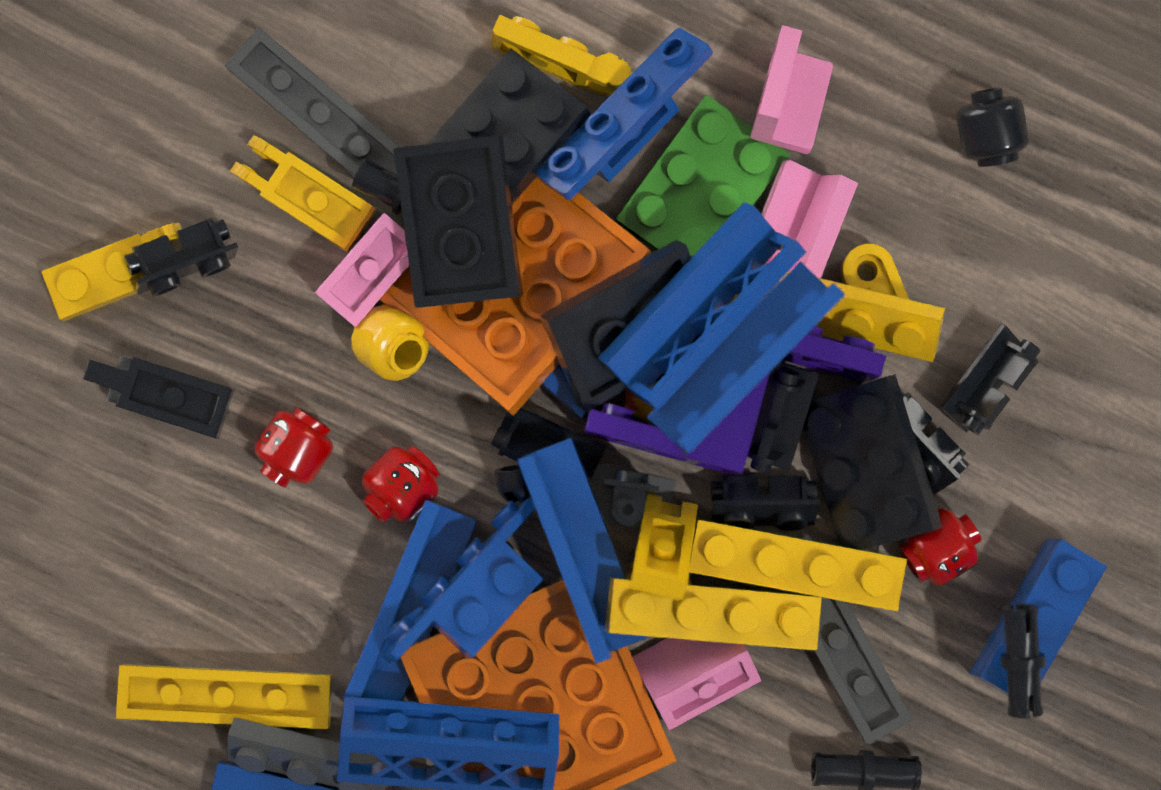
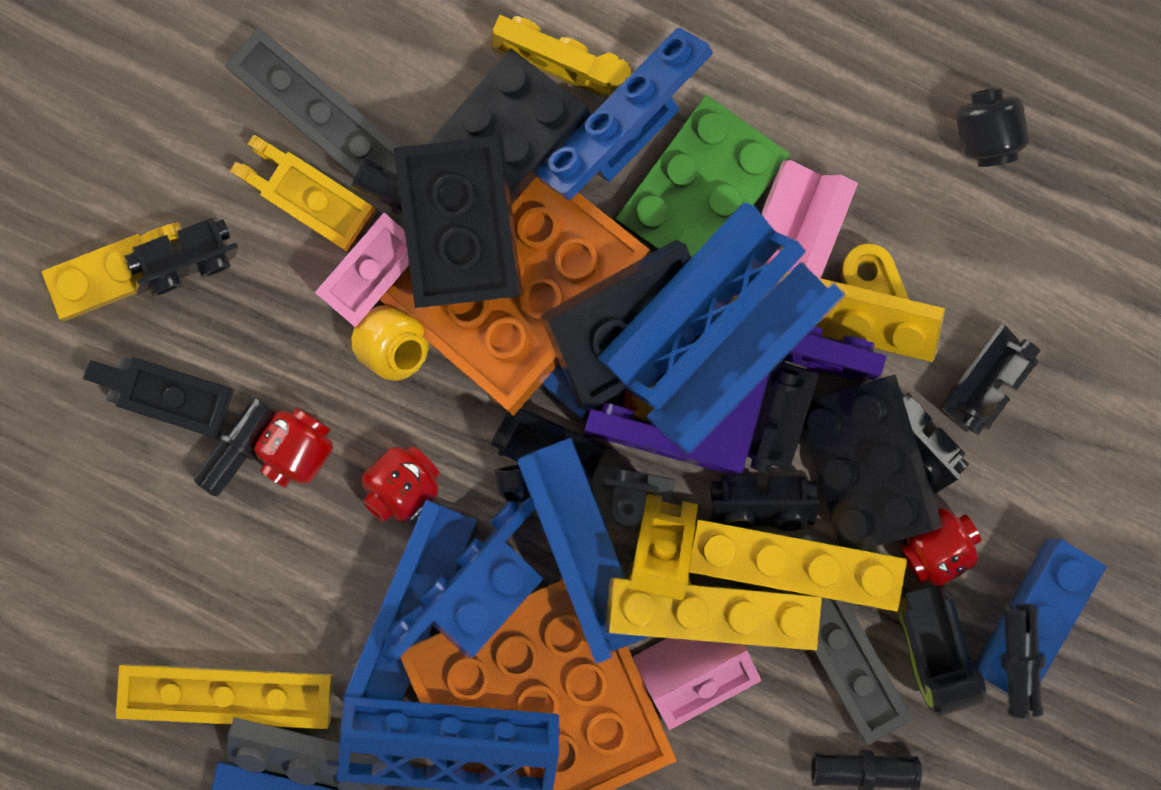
bright pink panel [750,25,833,154] -> none
none -> black axle [194,397,276,497]
none -> black animal [897,585,986,716]

